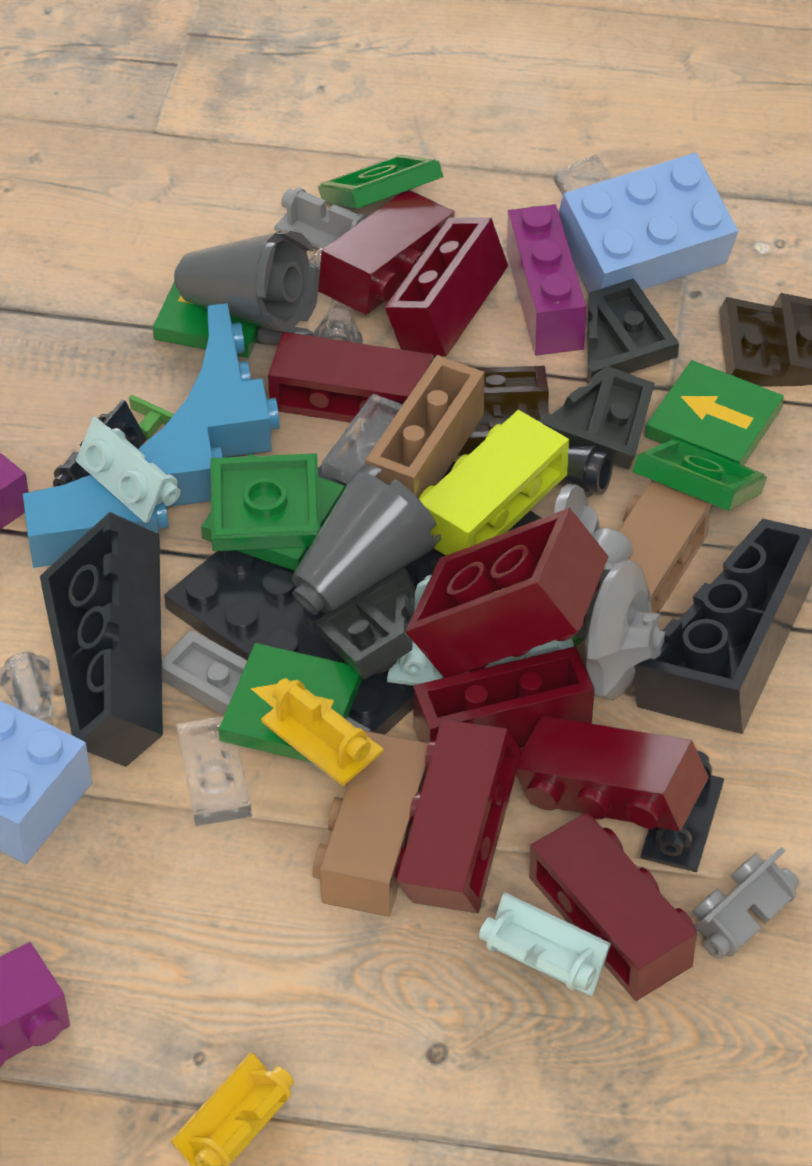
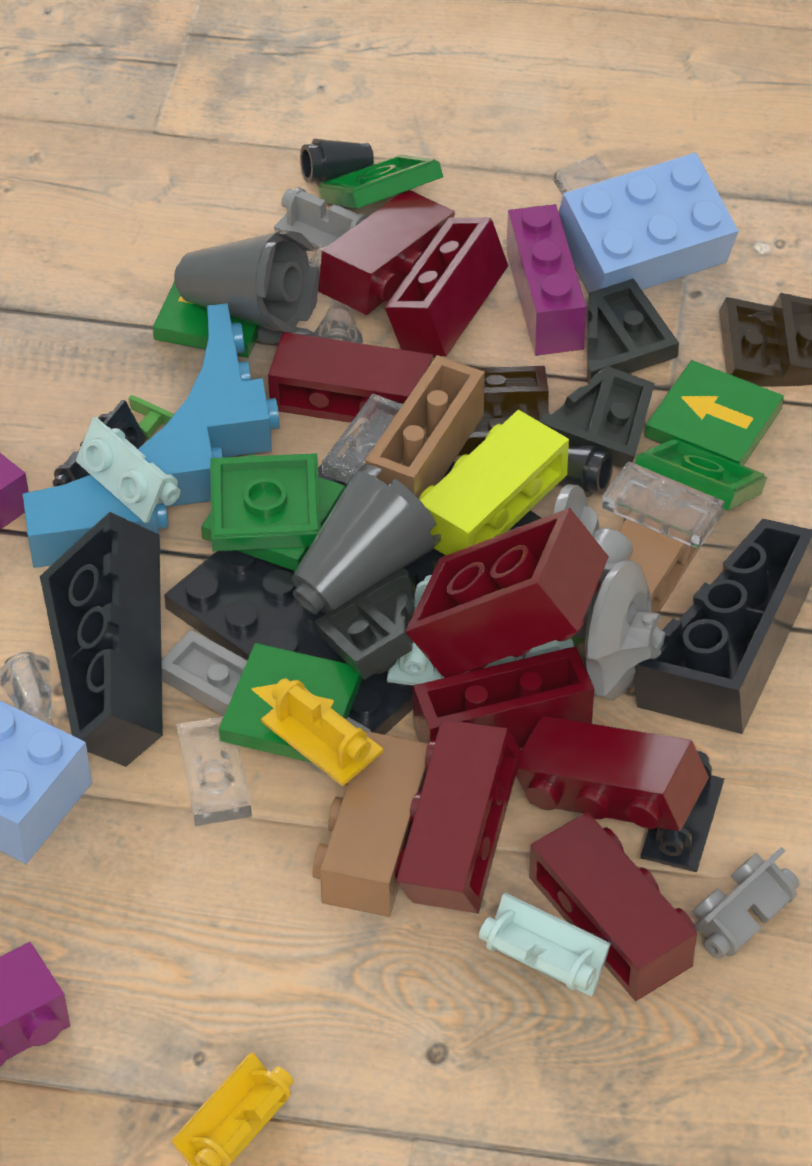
none -> black cone [300,139,374,186]
none -> clear plate [602,461,725,549]

